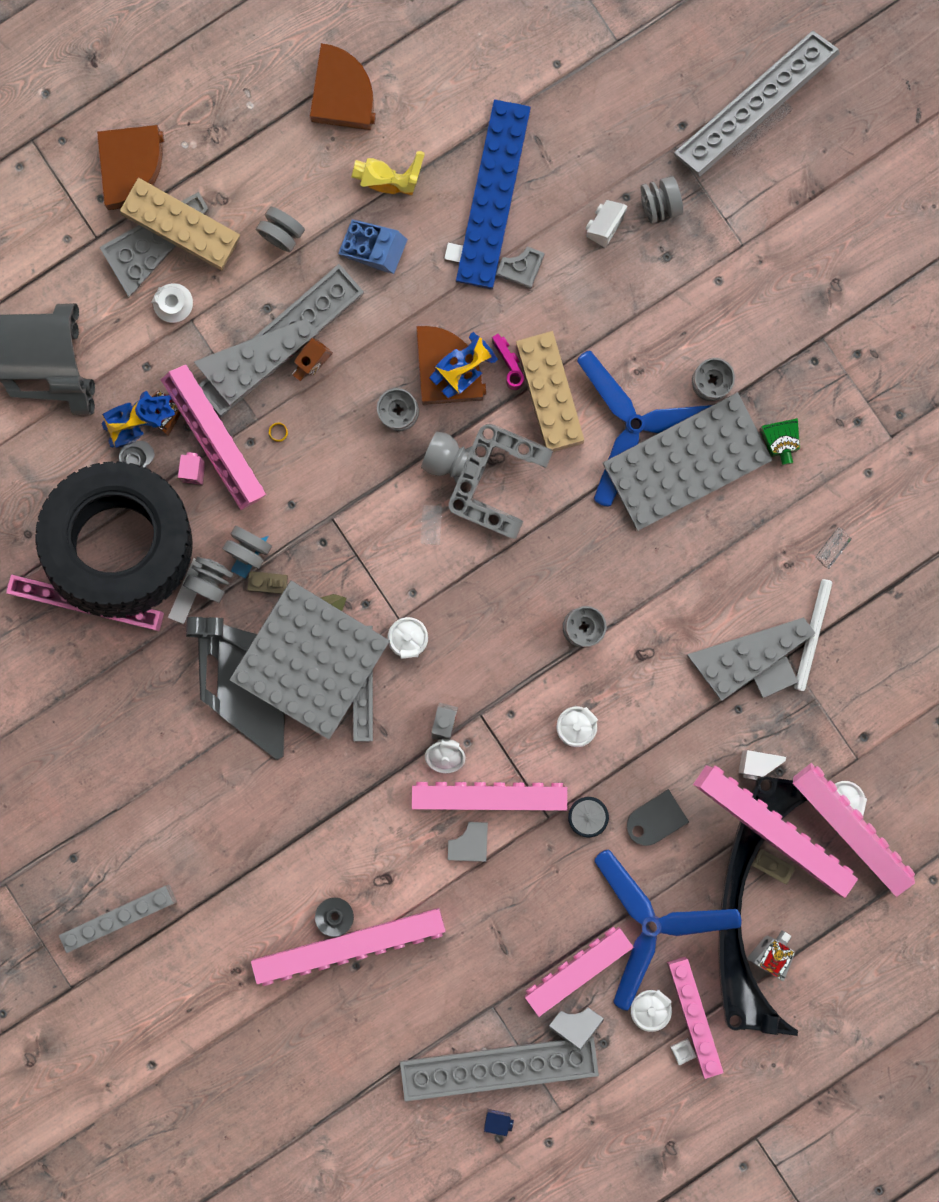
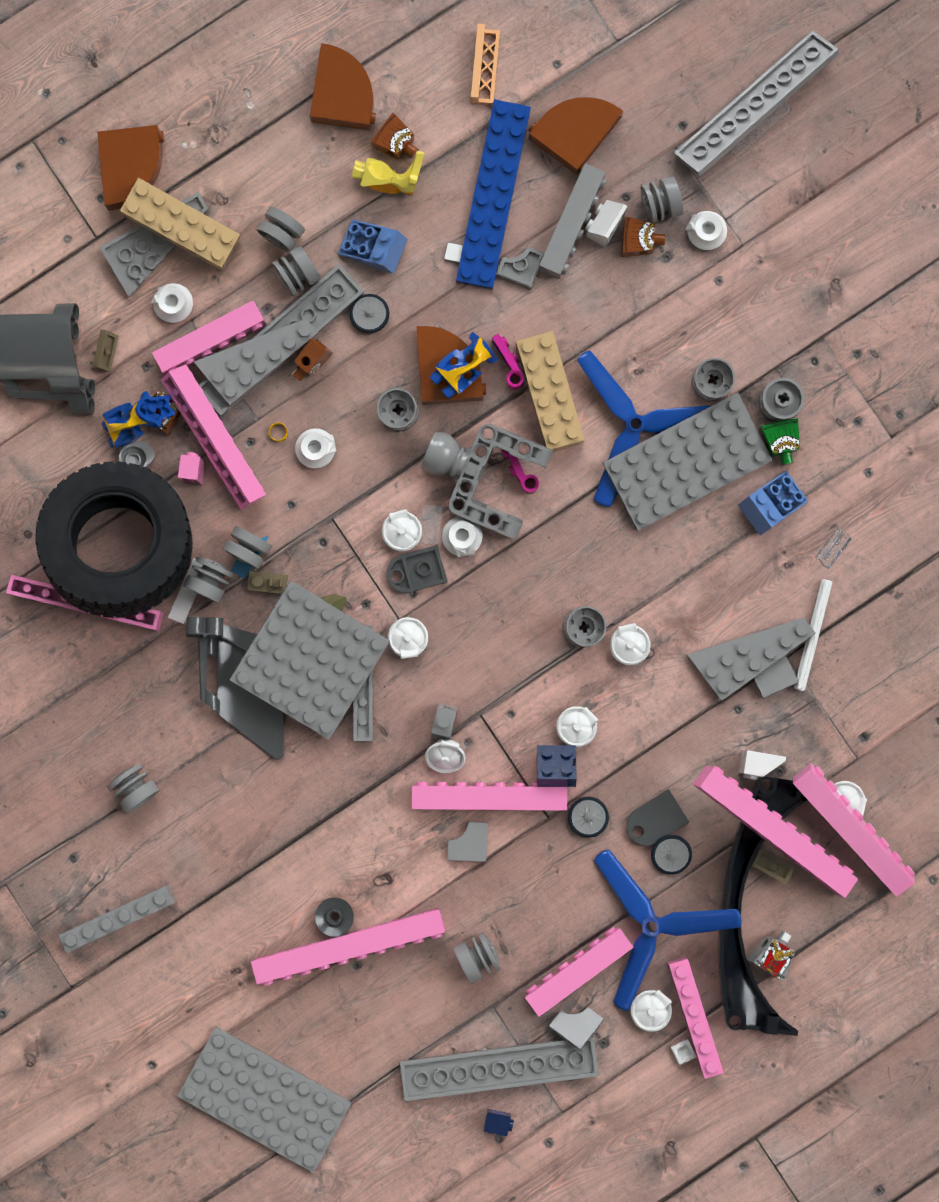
none -> dark tan plate [90,330,119,372]
none -> light grey wheel [107,764,160,814]
none -> bright pink brick [152,300,266,375]
none -> light grey plate [177,1026,352,1173]
none -> light grey wheel [272,245,321,296]
none -> white piece [295,429,337,468]
none -> light grey wheel [349,294,390,333]
none -> dark orange torso [371,112,419,160]
none -> white piece [382,509,422,551]
none -> dark grey tile [387,545,448,593]
none -> white piece [442,516,482,557]
none -> light grey wheel [453,932,501,984]
none -> light nougat fence [471,24,500,105]
none -> dark pink plate [501,449,539,494]
none -> dark orange brick [528,97,623,175]
none -> dark blue piece [537,745,577,787]
none -> light grey brick [539,163,607,279]
none -> white piece [610,623,651,665]
none -> dark orange torso [621,217,665,257]
none -> light grey wheel [651,835,692,874]
none -> white piece [685,211,727,250]
none -> medium blue slope [738,471,808,536]
none -> light grey wheel [759,378,805,423]

